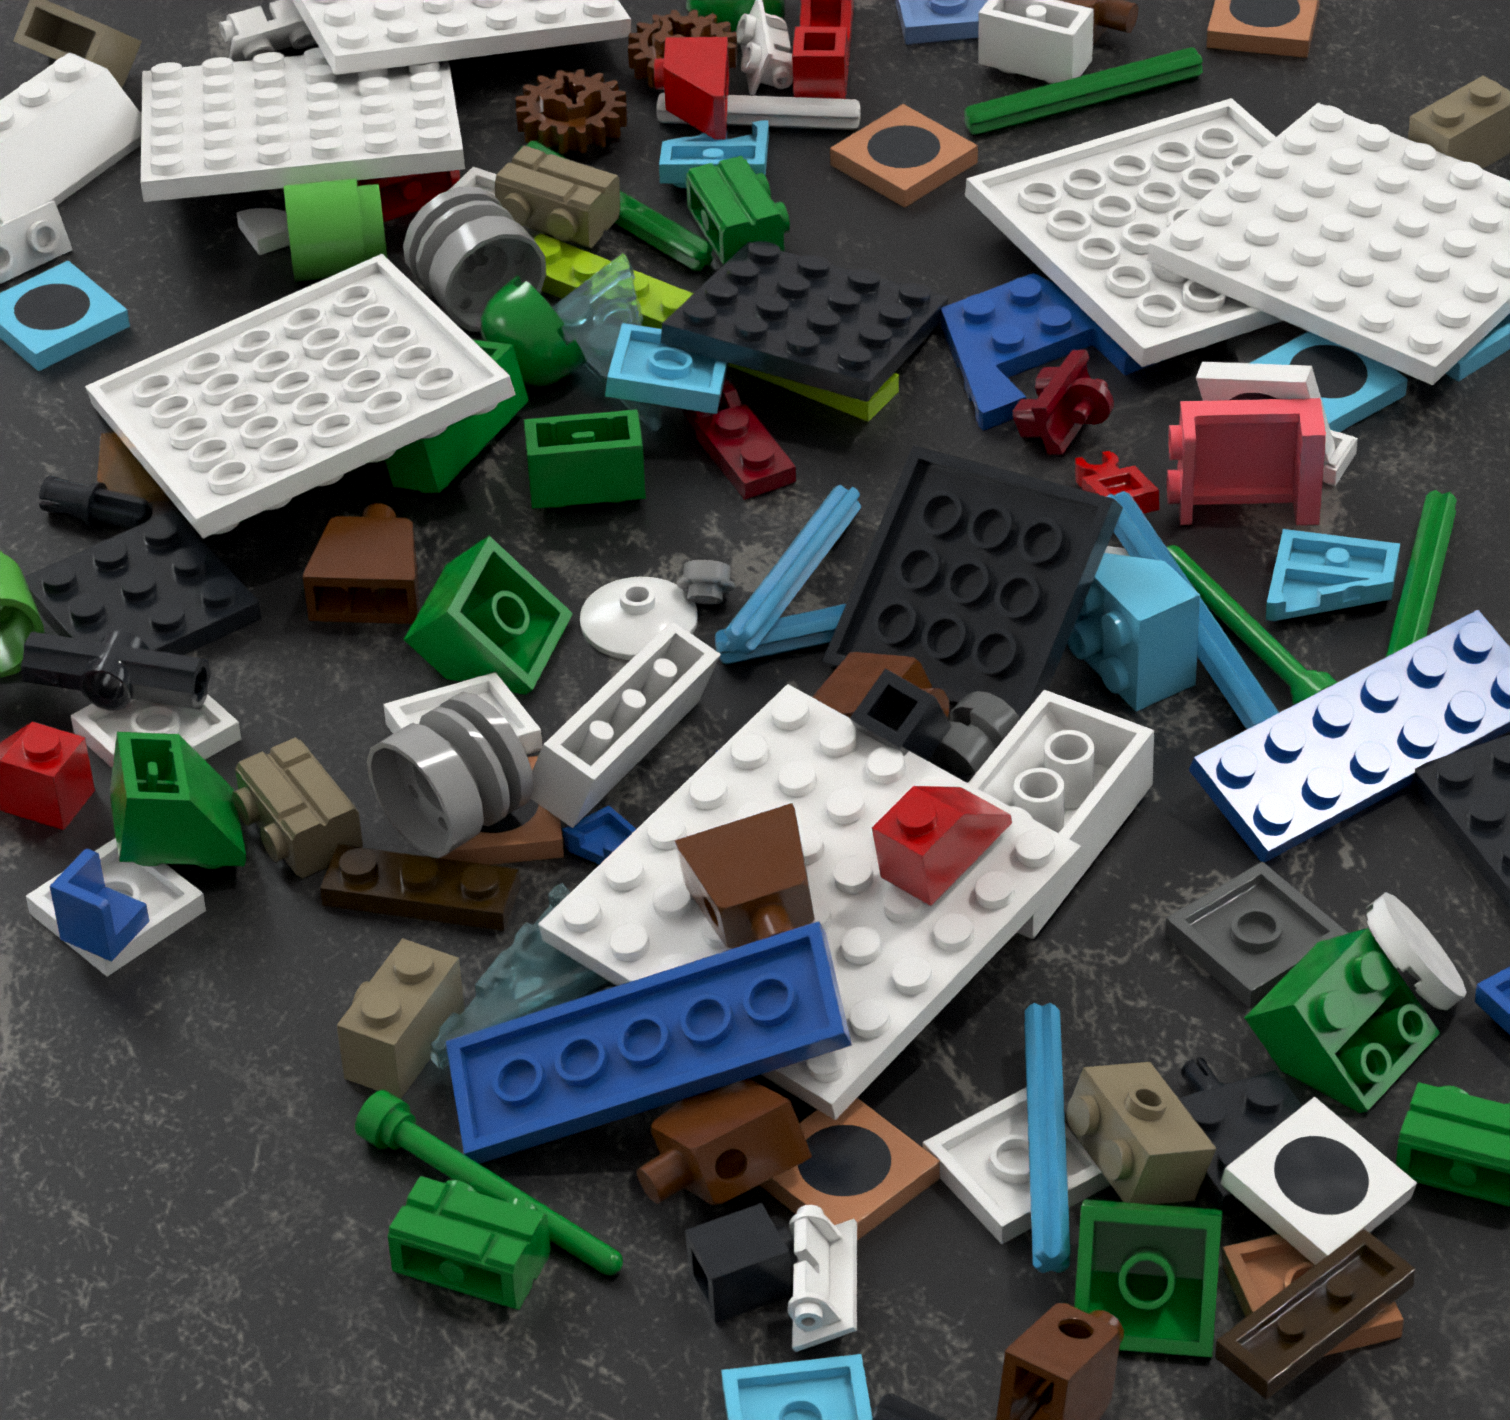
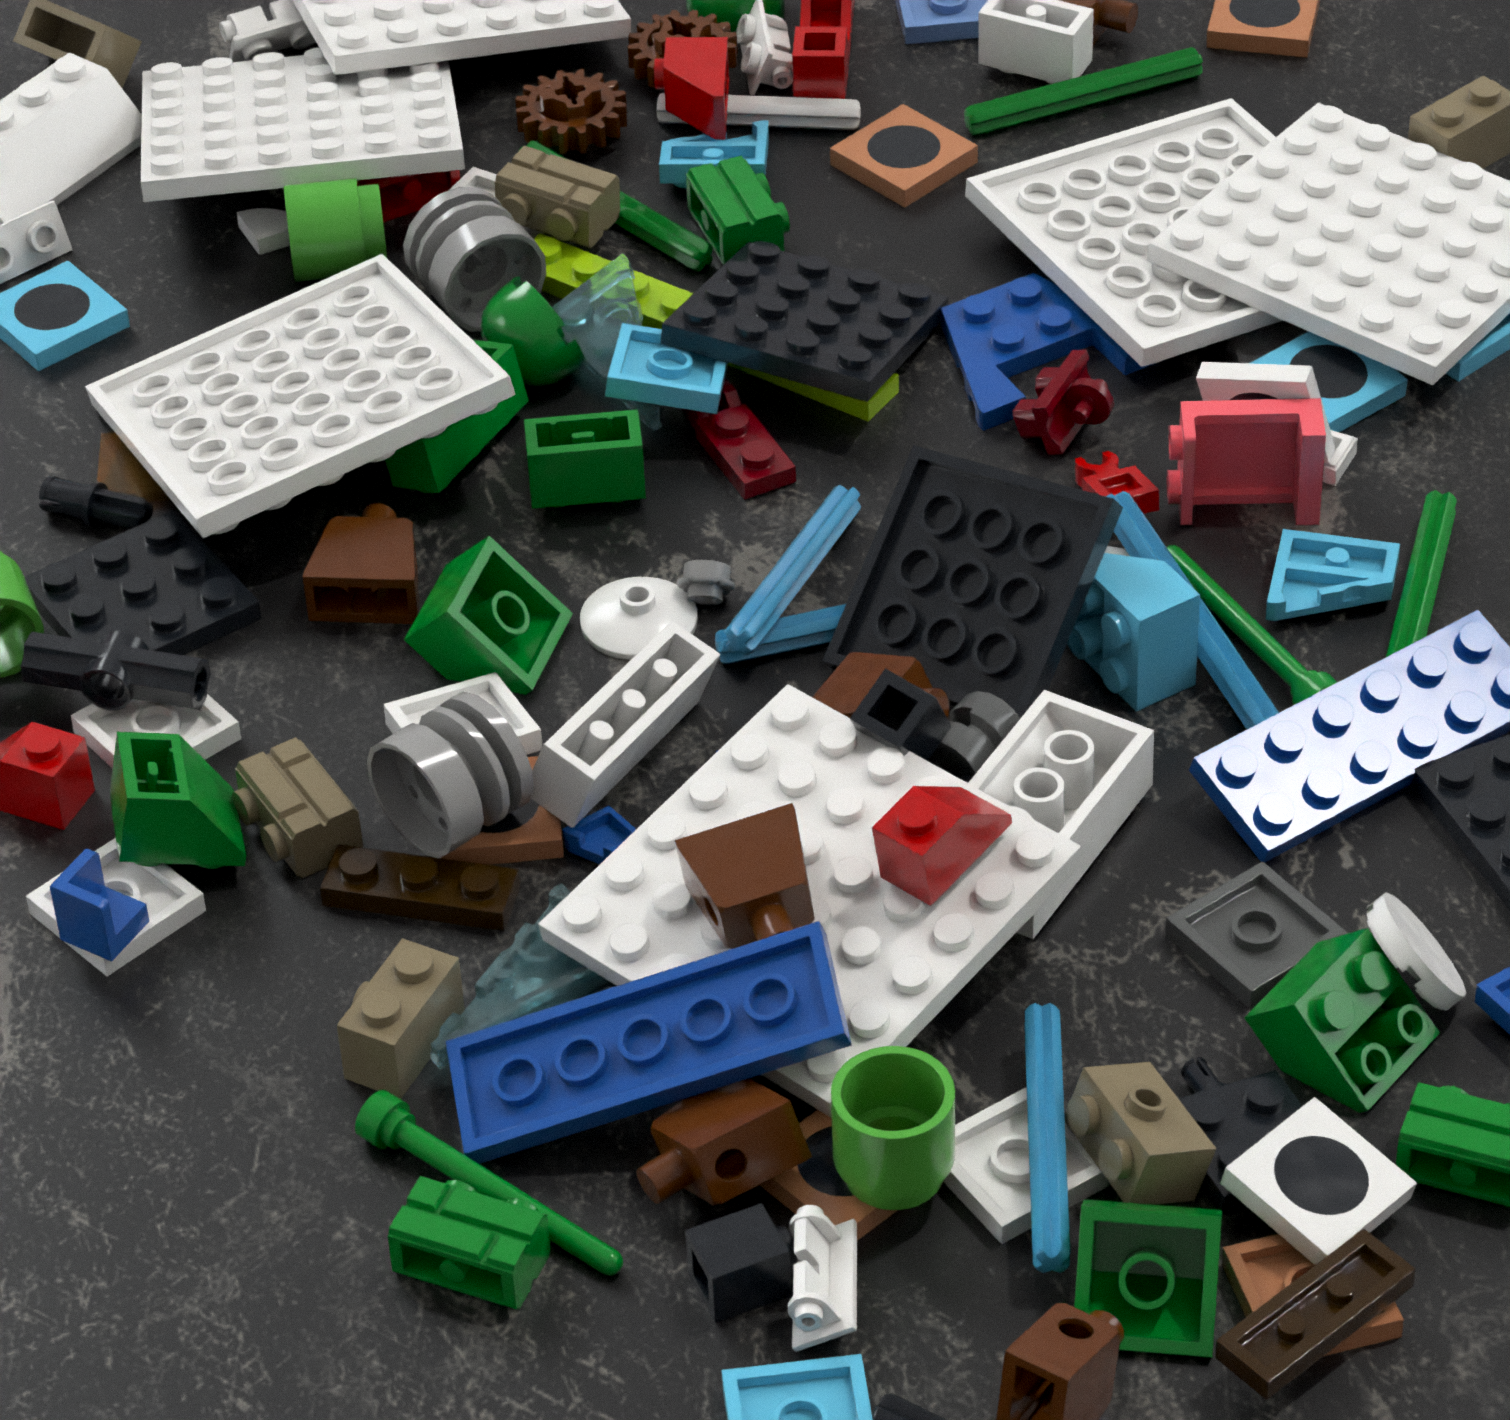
none -> bright green piece [831,1046,955,1210]

